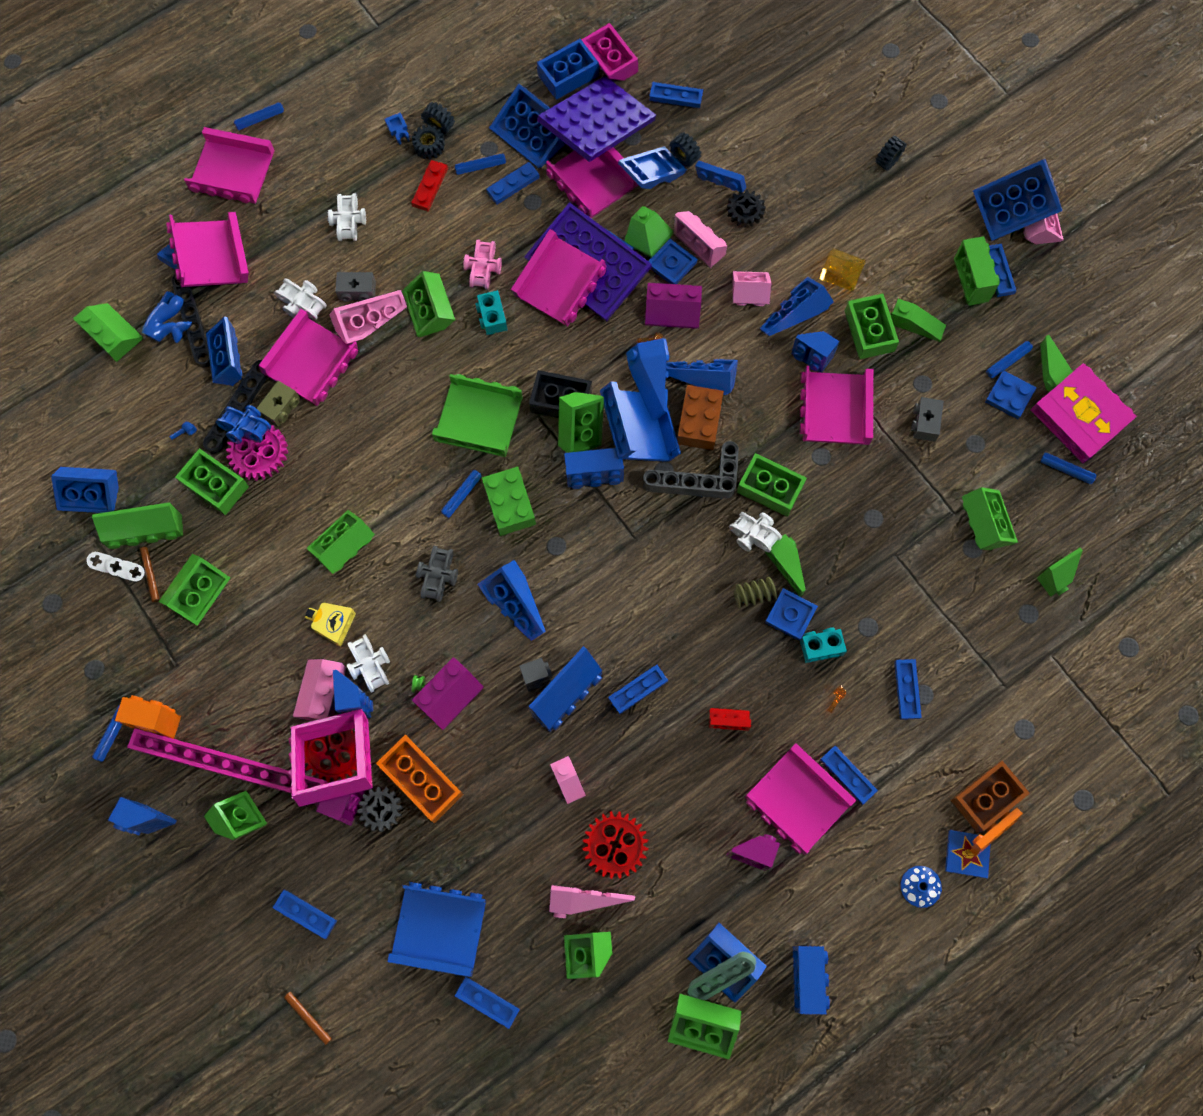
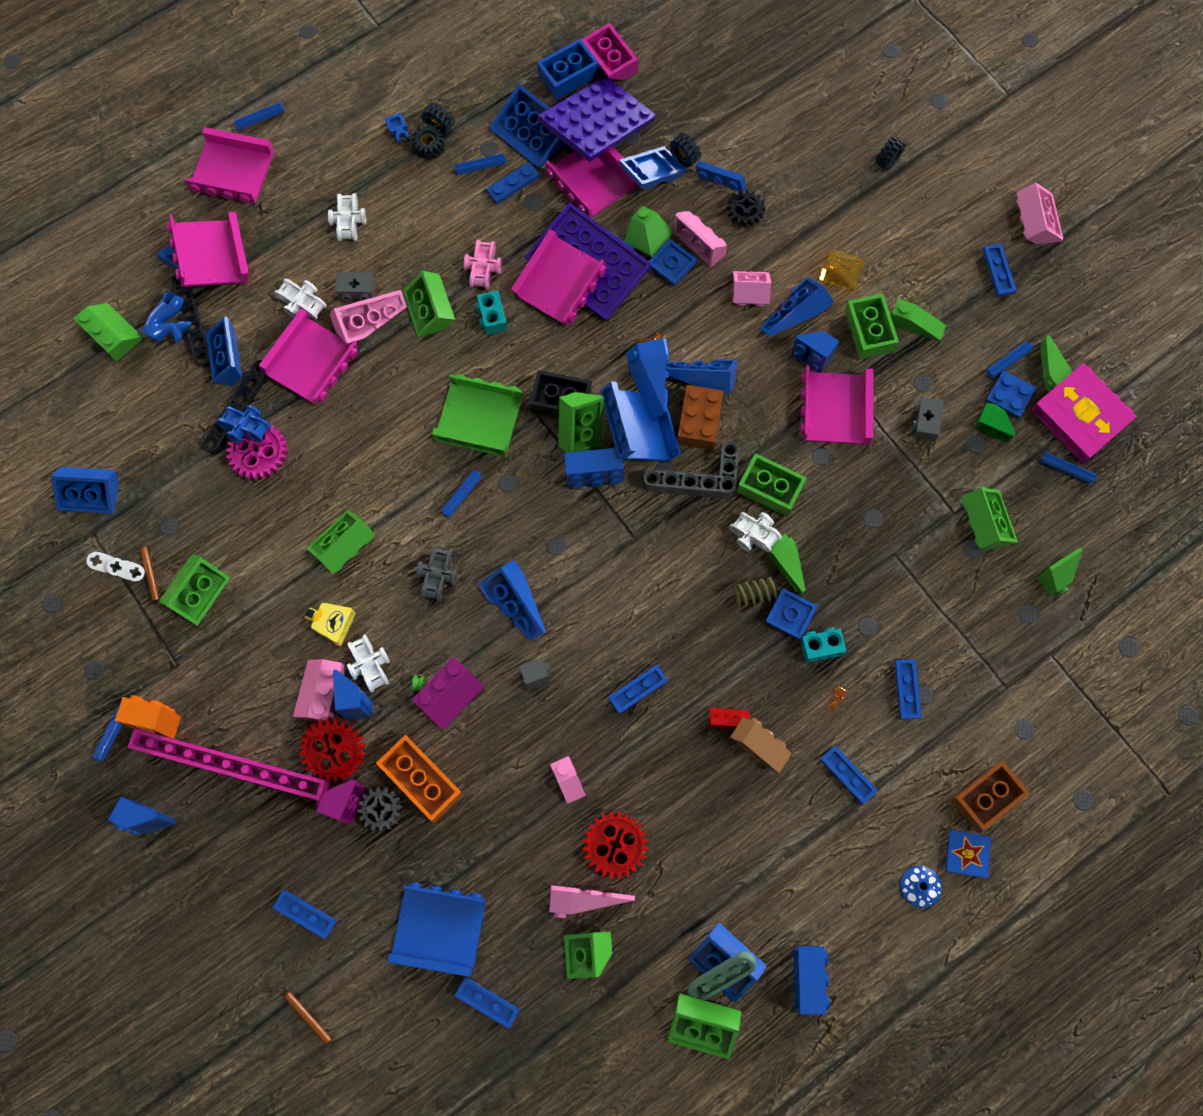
bright green slope [92,502,183,549] -> none
blue hand [170,422,197,440] -> none
bright green brick [175,448,249,515] -> none
bright green slope [204,791,267,840] -> none
olive brick [257,381,300,427] -> none
dark pink window [289,709,373,807] -> none
red plate [411,160,448,212] -> none
bright green brick [482,467,536,536] -> none
blue slope [529,646,603,732] -> none
magenta slope [645,283,702,329] -> none
blue plate [649,82,703,108] -> none
magenta slope [726,834,780,871] -> none
dark pink panel [745,743,856,855] -> none
bright green brick [954,236,1000,306] -> none
orange plate [970,808,1023,857] -> none
blue slope [973,159,1063,241] -> none
none -> medium nougat brick [730,717,792,773]
none -> green slope [974,403,1015,443]

